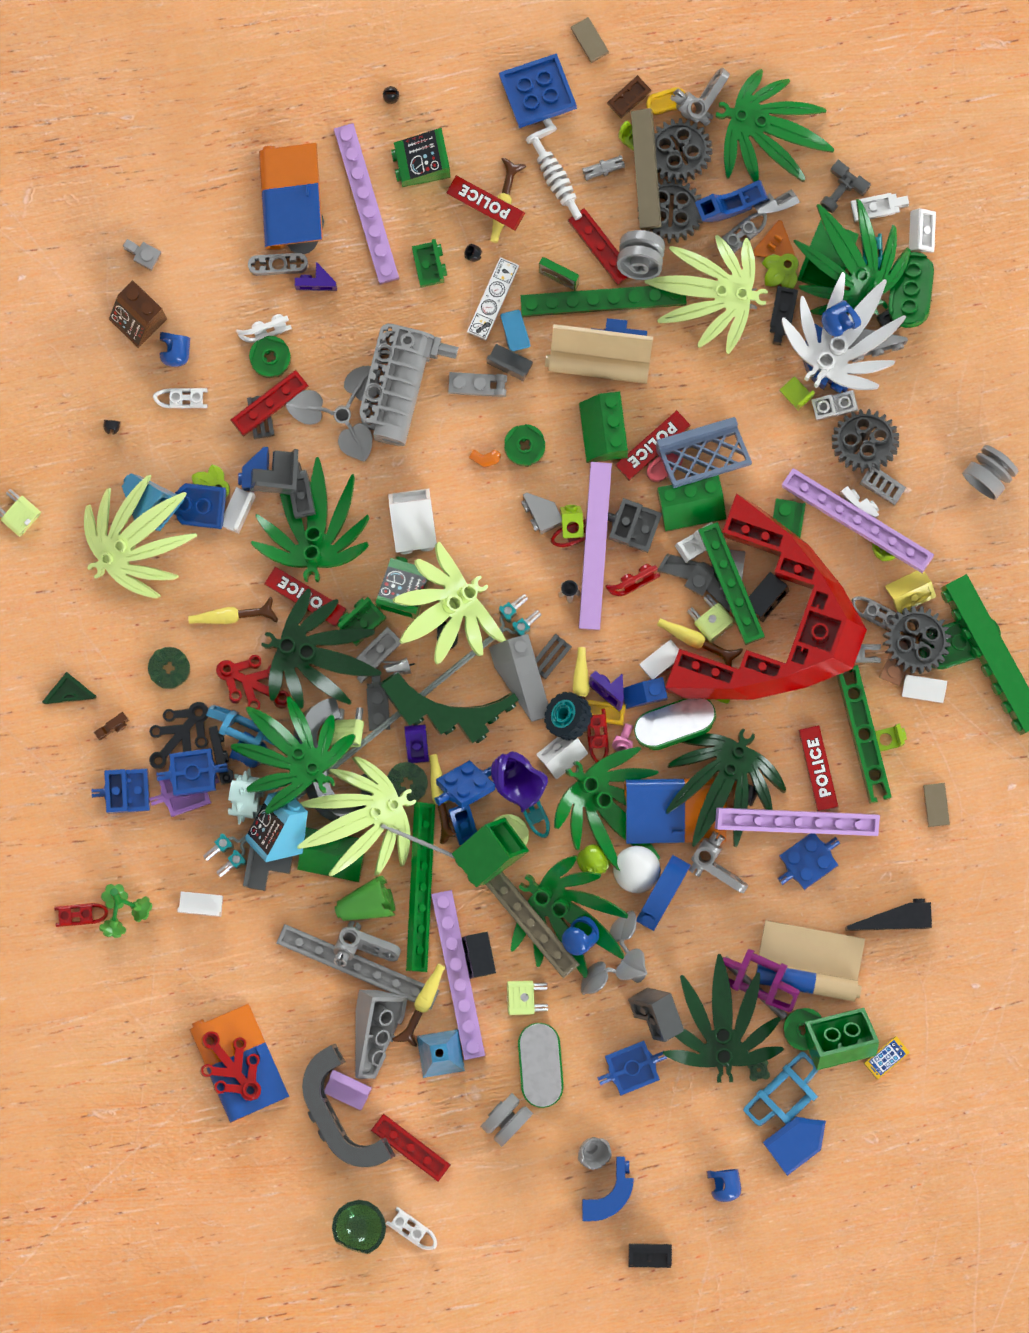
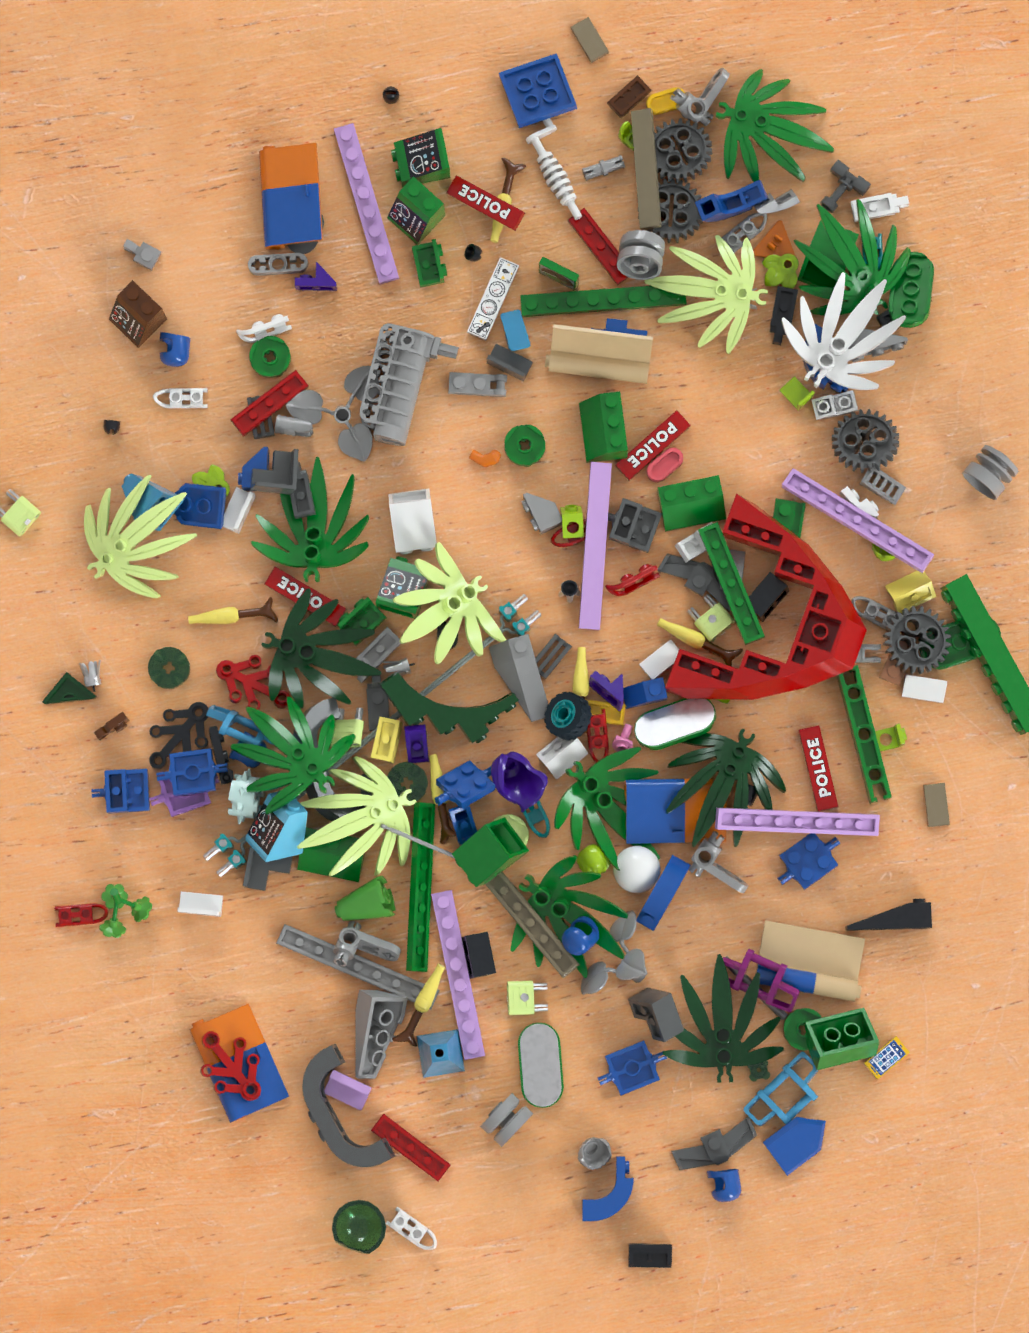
sand blue fence [656,417,752,488] -> none
blue helmet [821,300,861,337] -> none
white slope [909,208,936,252] -> none
none -> flat silver piece [79,660,101,692]
none -> light grey hinge [275,415,313,437]
none -> light yellow panel [371,717,403,764]
none -> green slope [387,176,445,245]
none -> dark grey plate [671,1116,757,1170]

